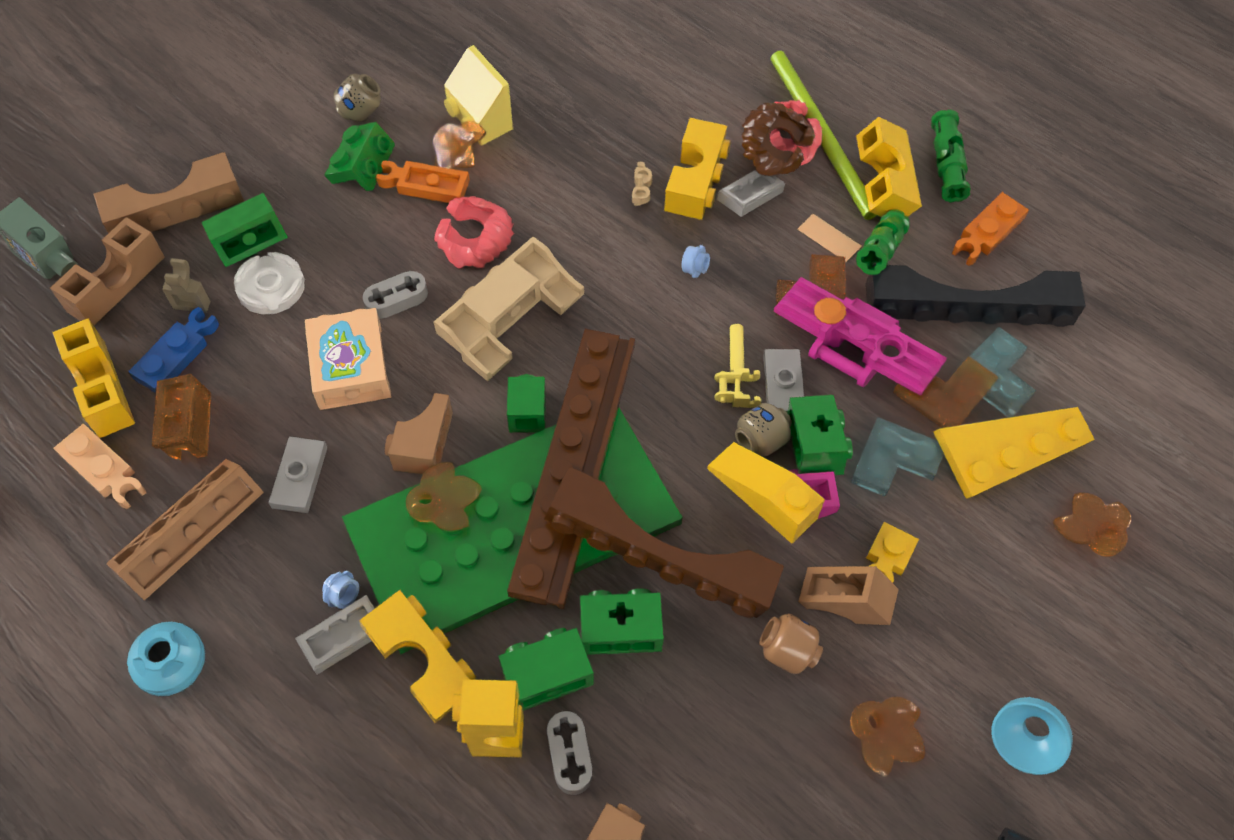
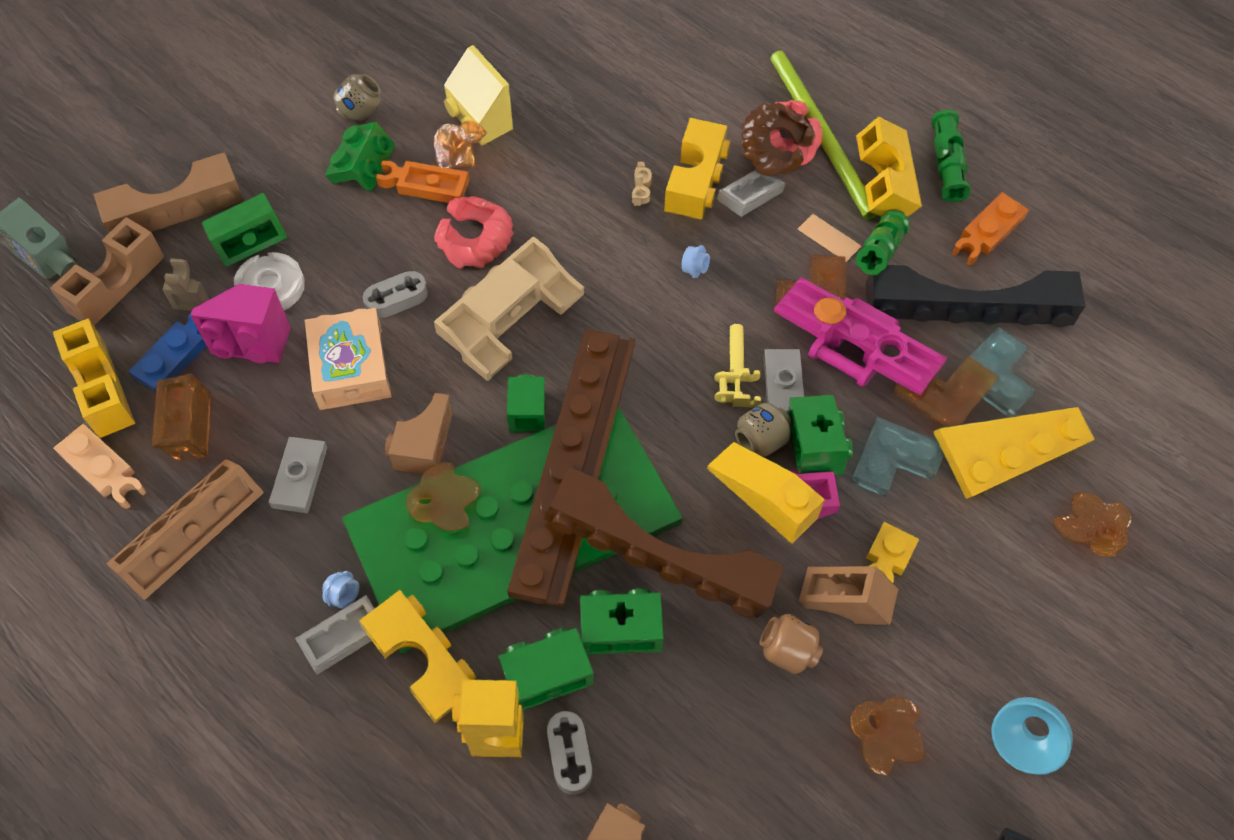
medium azure piece [127,622,205,696] -> none
none -> dark pink slope [190,284,291,363]

